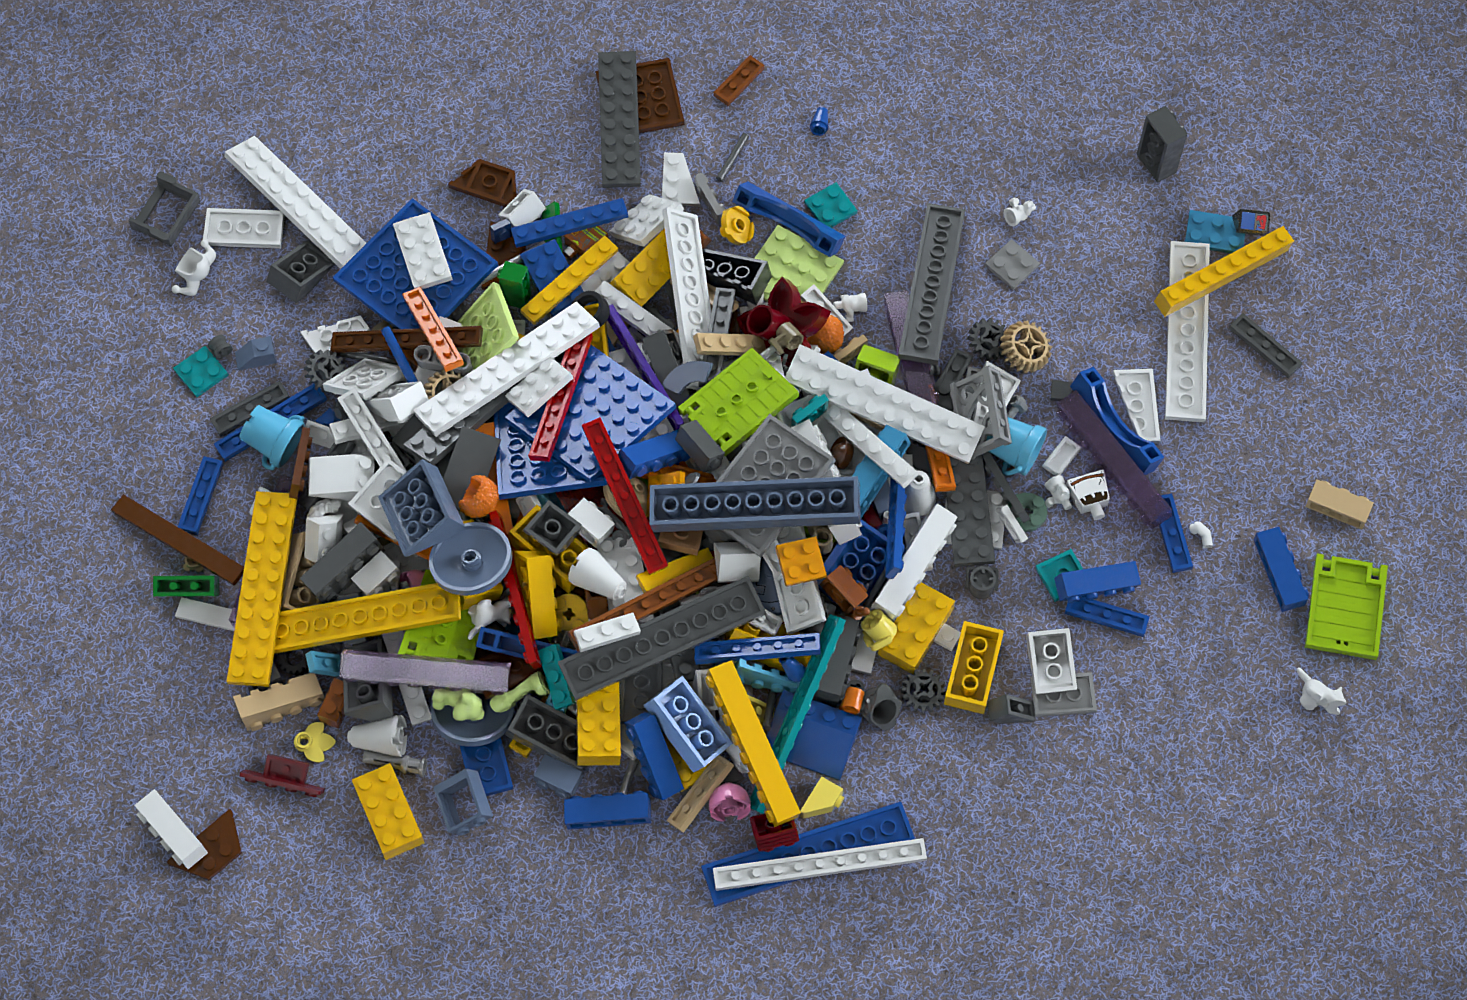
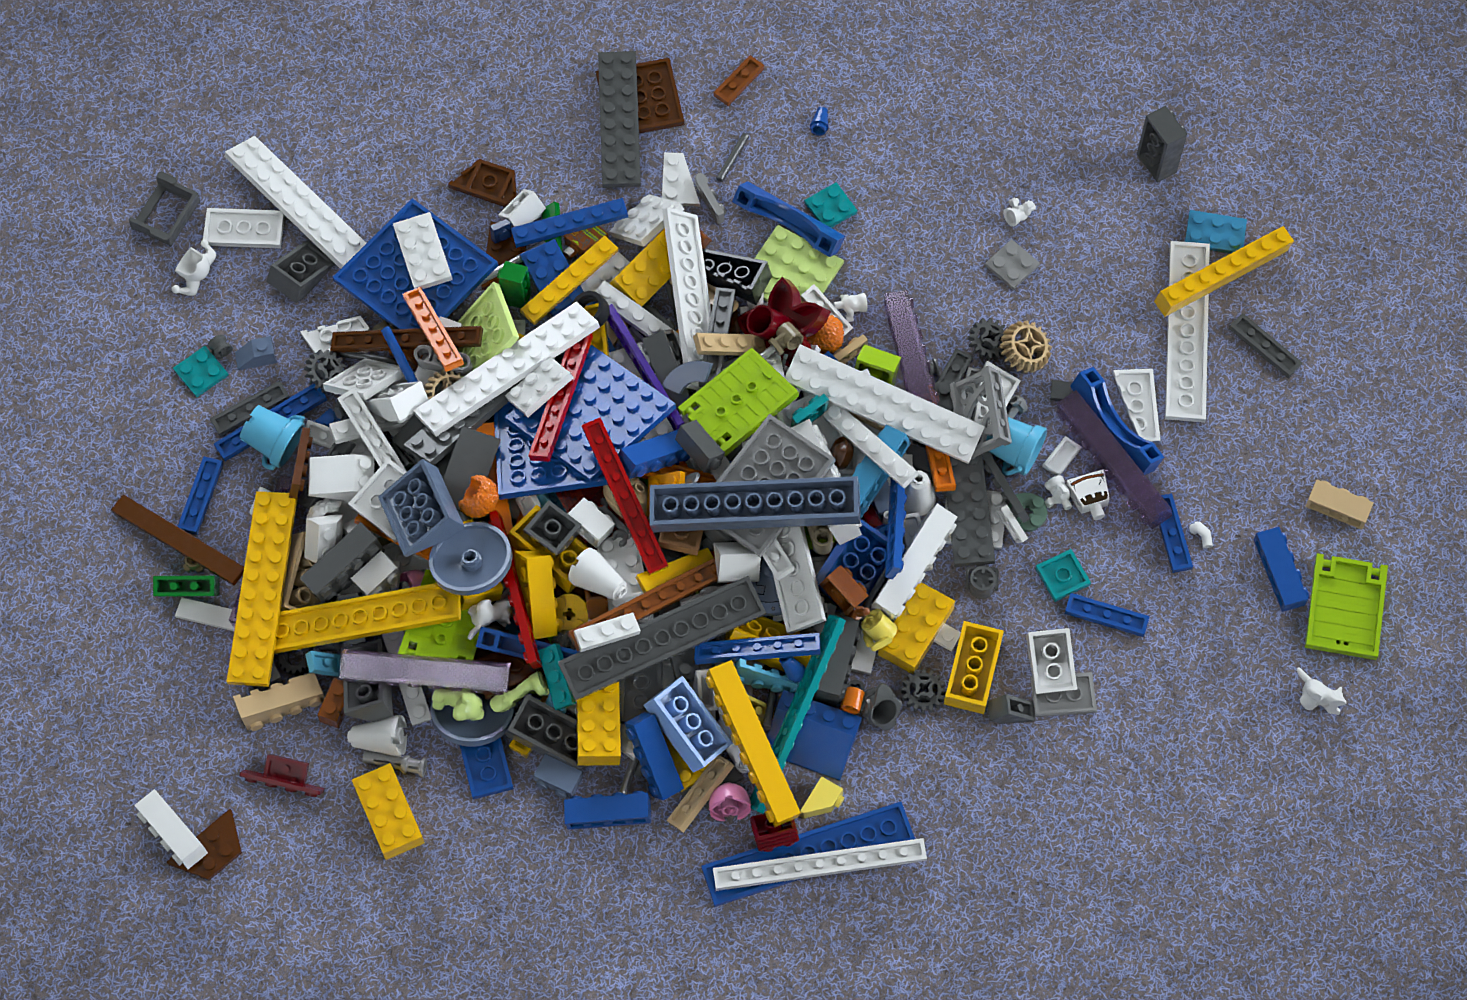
light yellow plate [294,722,336,762] -> none
sand blue window [433,769,493,836] -> none
yellow plate [720,206,754,246] -> none
white slope [748,609,784,636] -> none
light orange plate [775,536,827,587] -> none
dark grey plate [898,203,965,365] -> none
blue brick [1054,561,1141,603] -> none
slope [1232,209,1270,236] -> none

